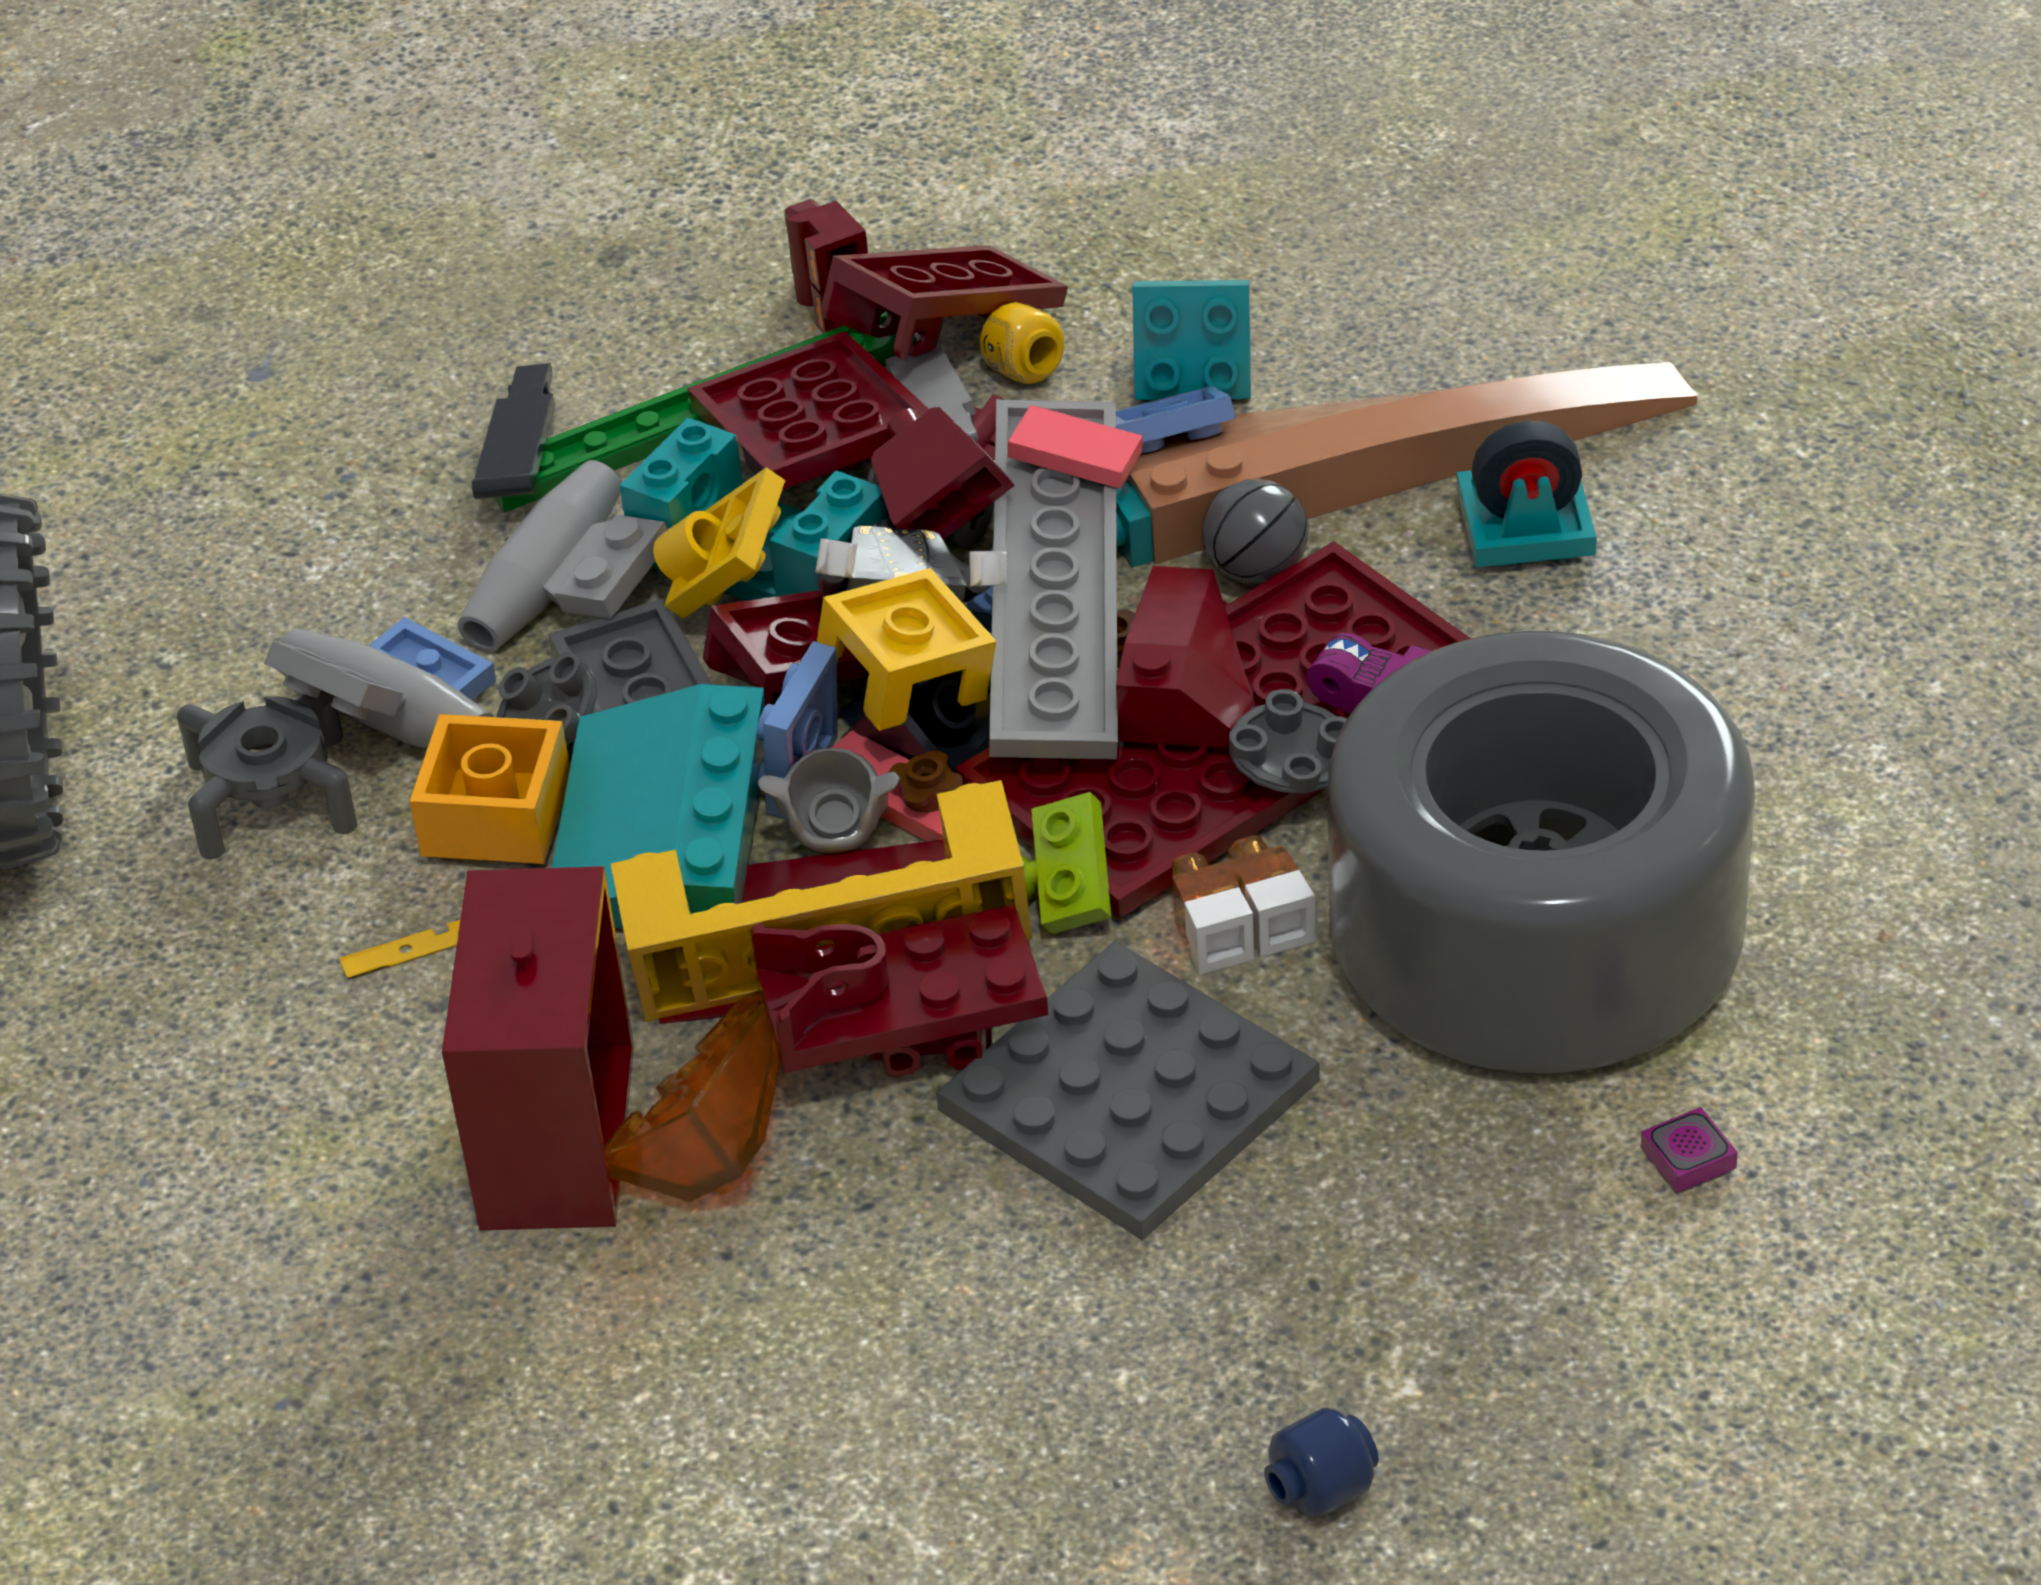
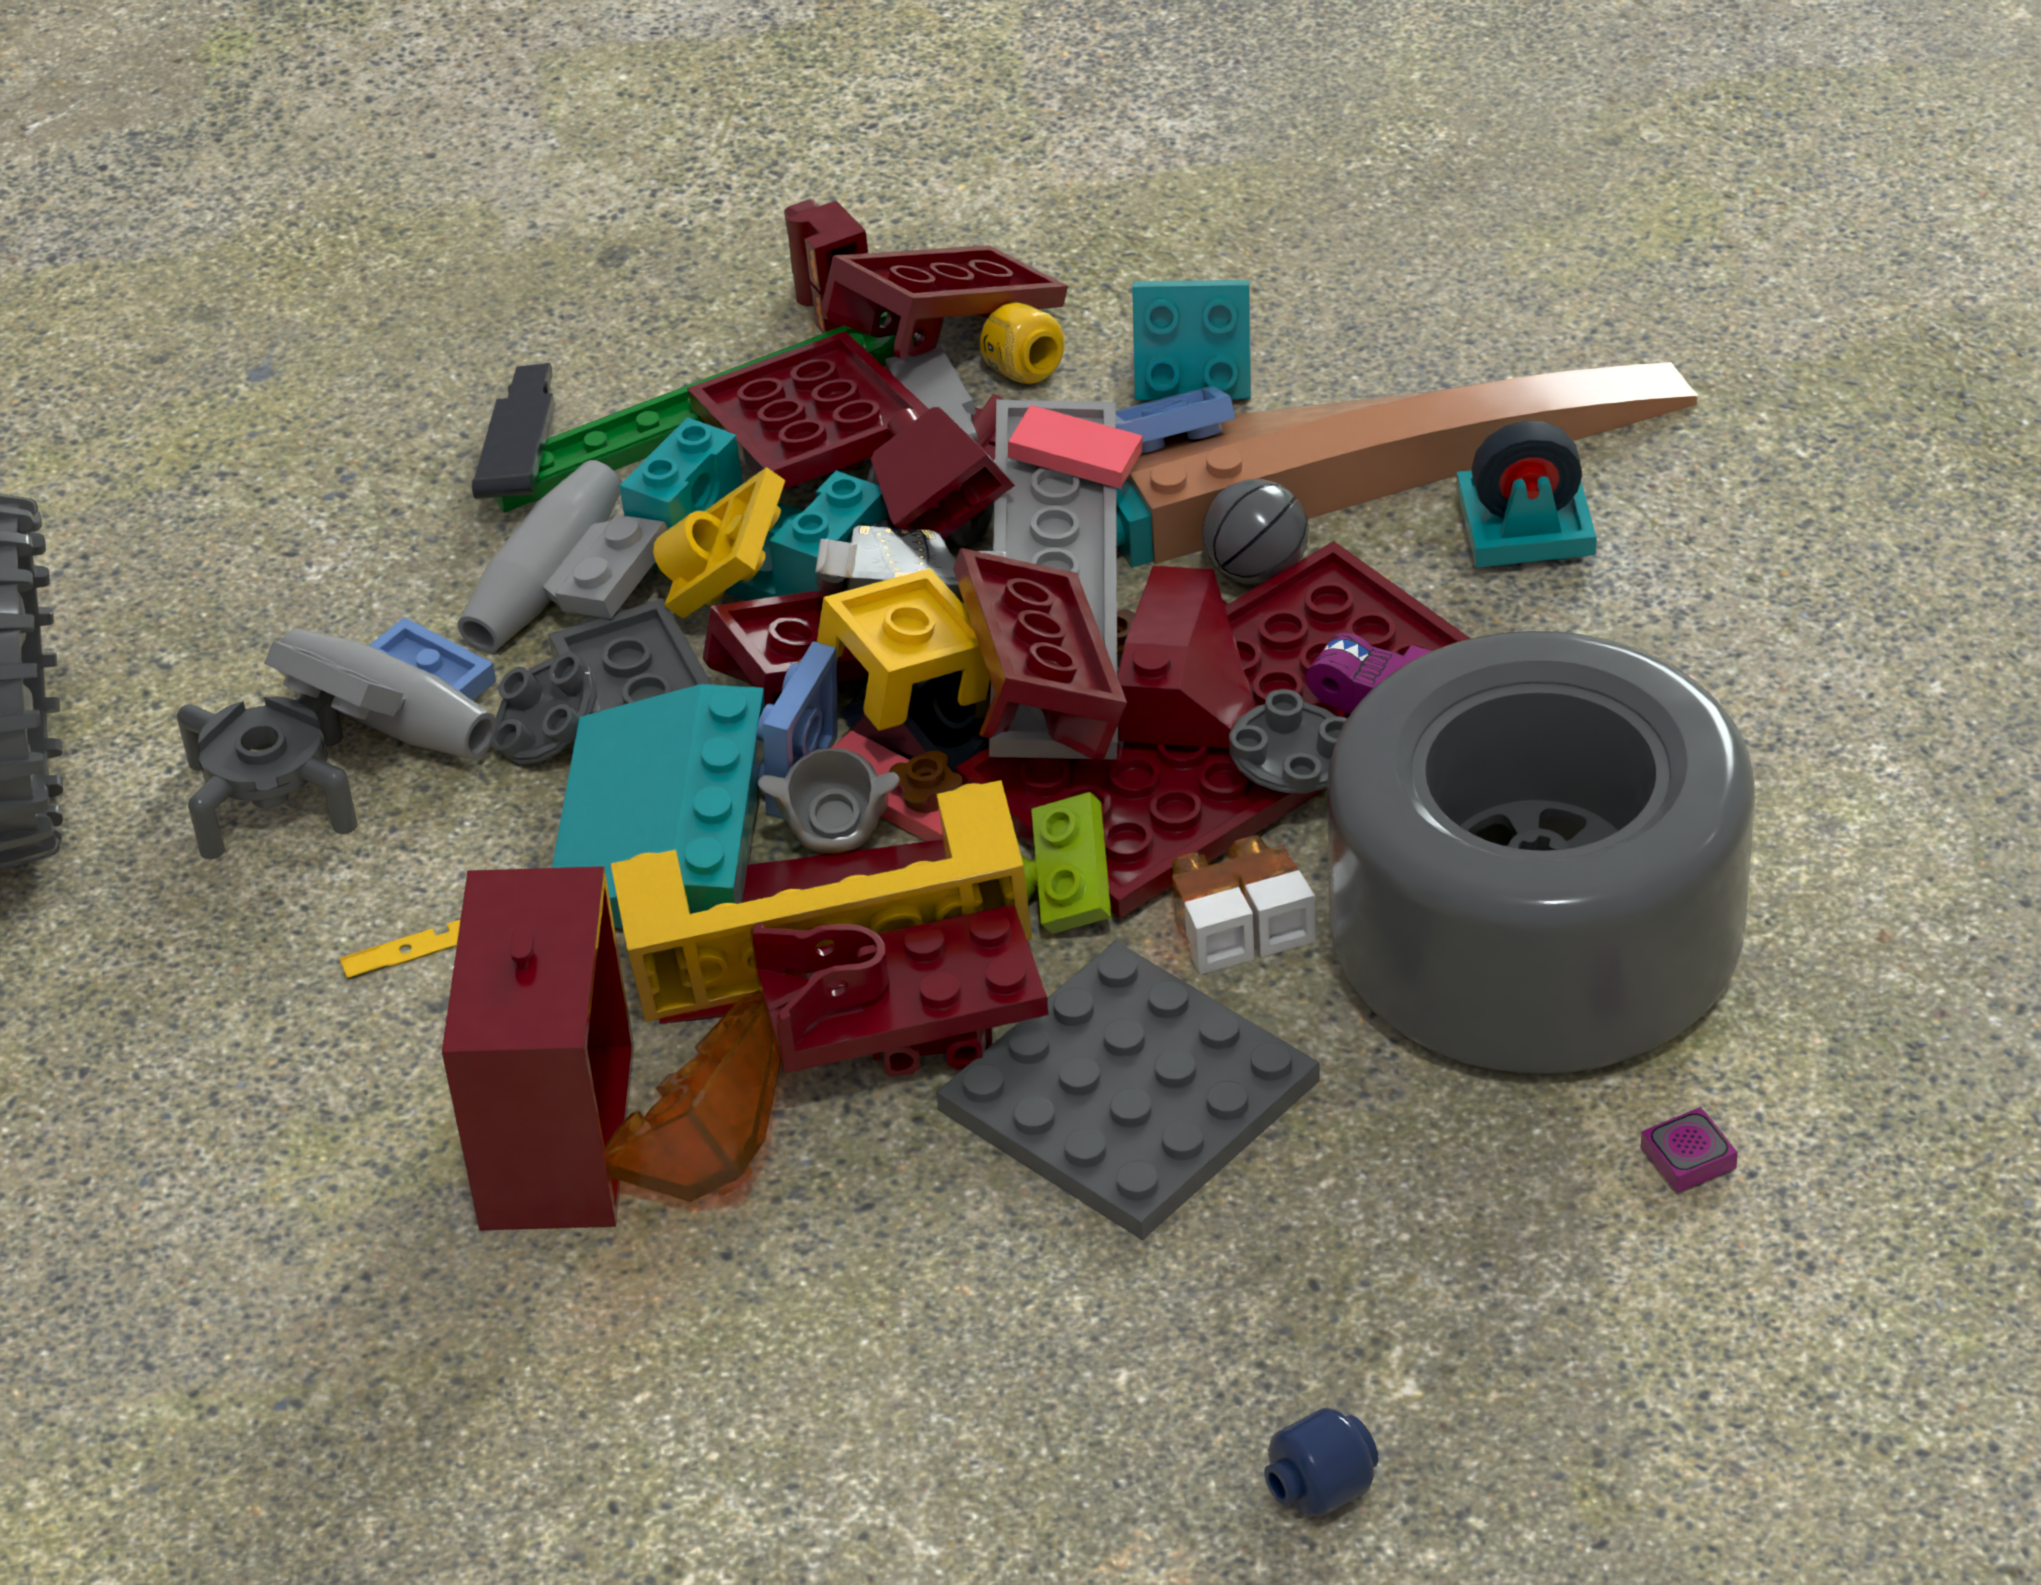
light orange brick [409,714,570,864] -> none
none -> dark red plate [953,548,1127,761]

